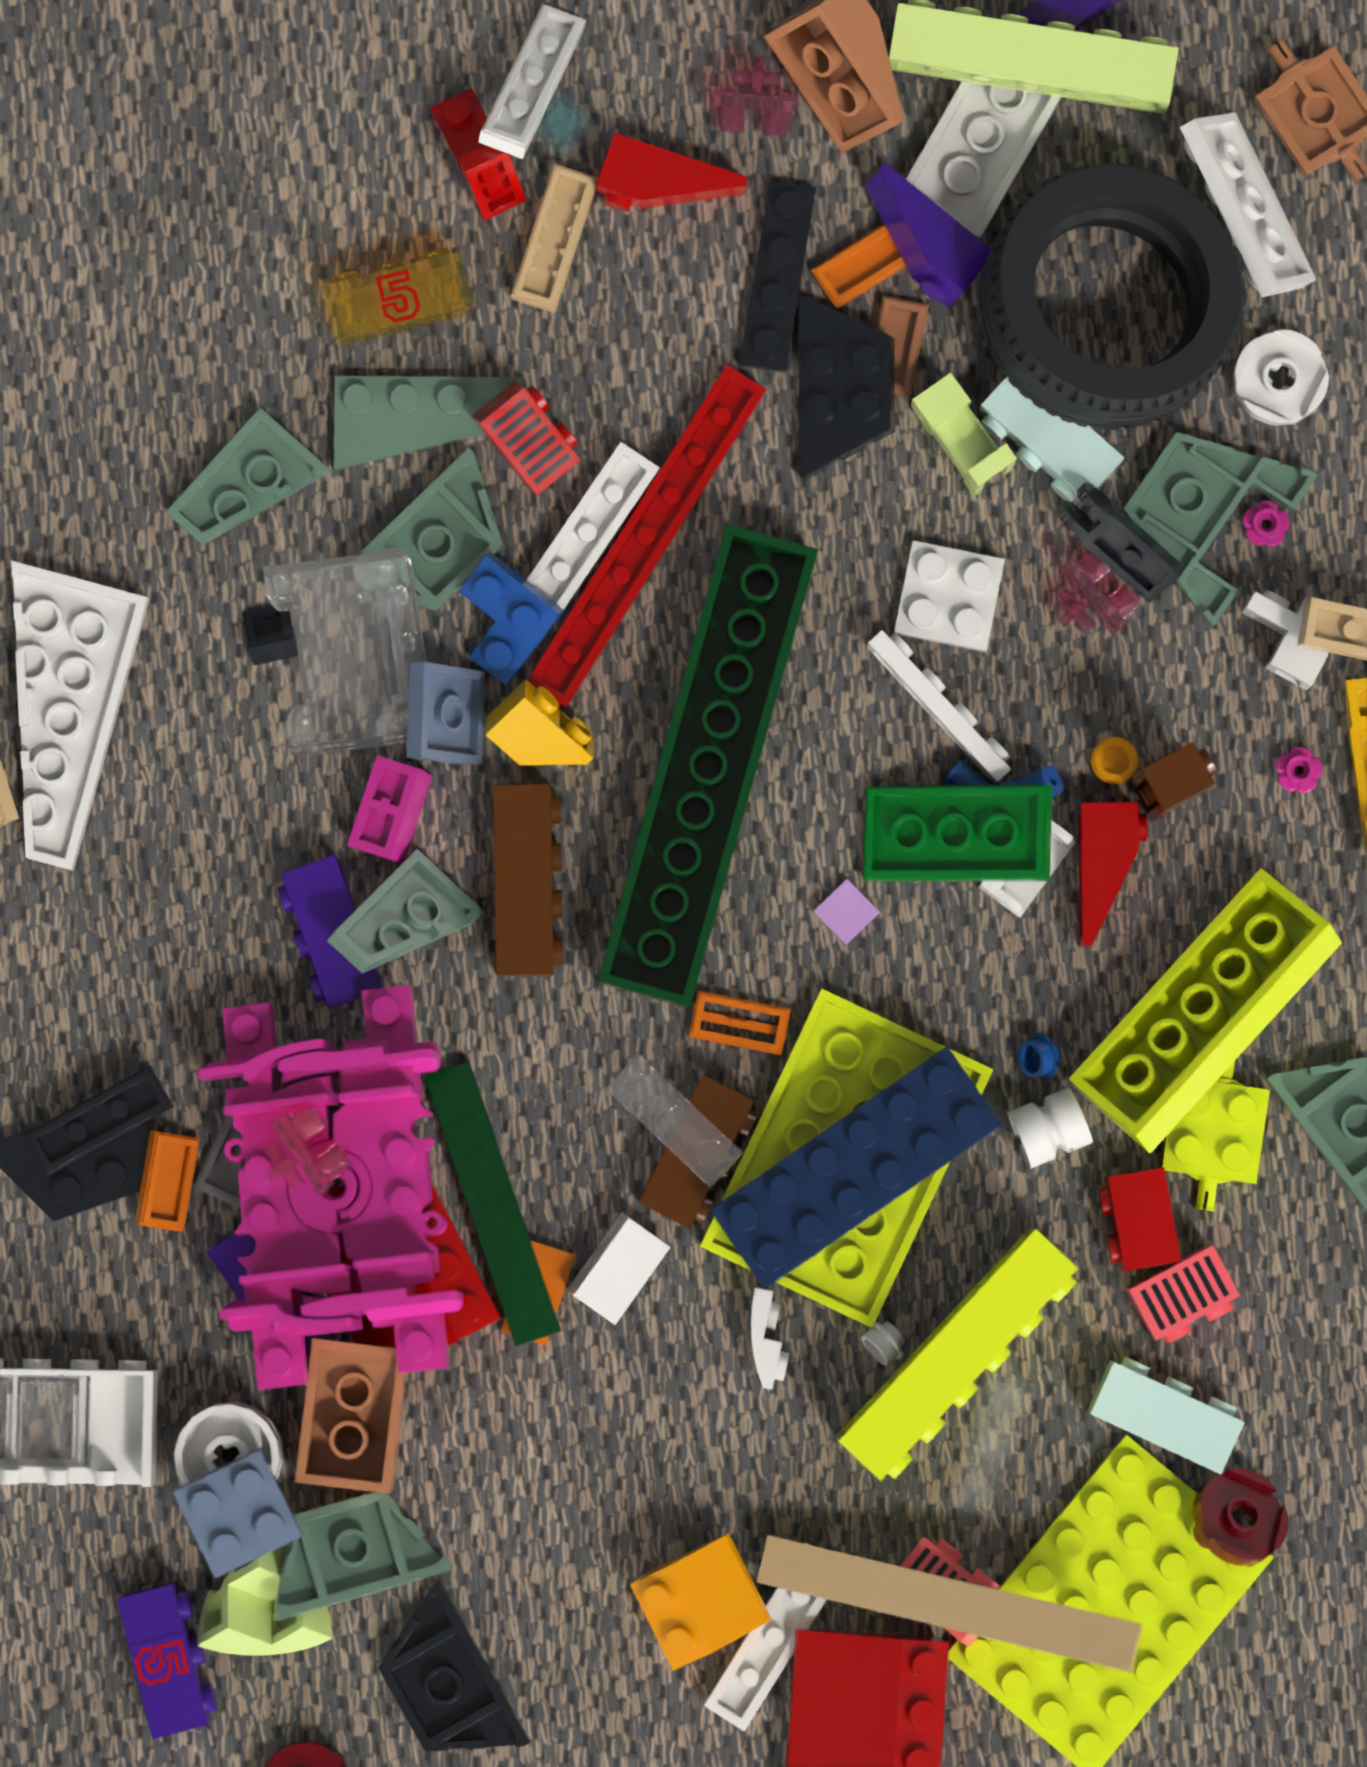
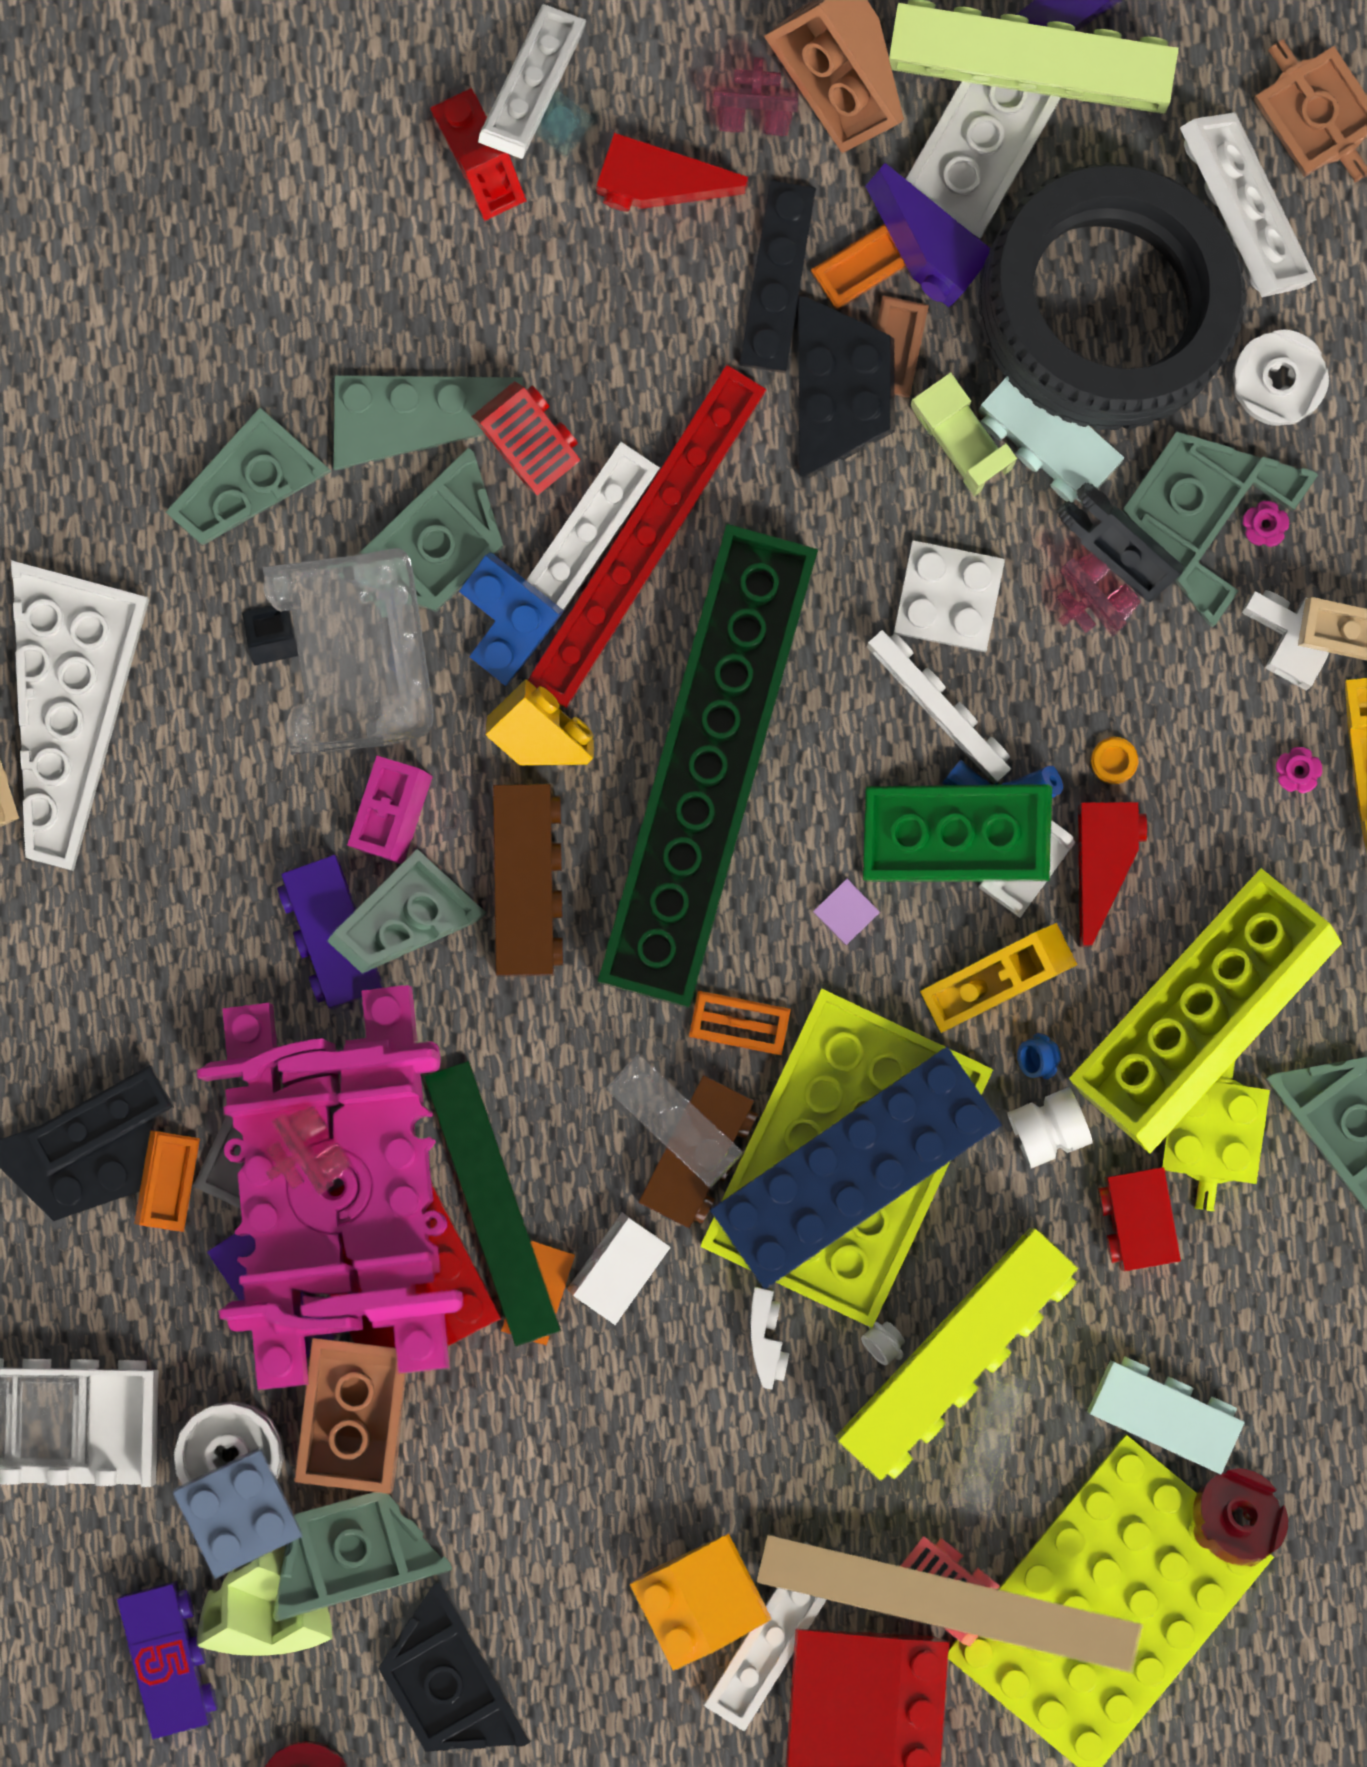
clear yellow brick [322,248,475,348] -> none
sand blue plate [406,662,485,766] -> none
tan plate [511,164,598,314] -> none
coral brick [1125,1244,1240,1344] -> none
reddish brown brick [1129,742,1217,822] -> none
none -> yellow slope [920,923,1078,1033]

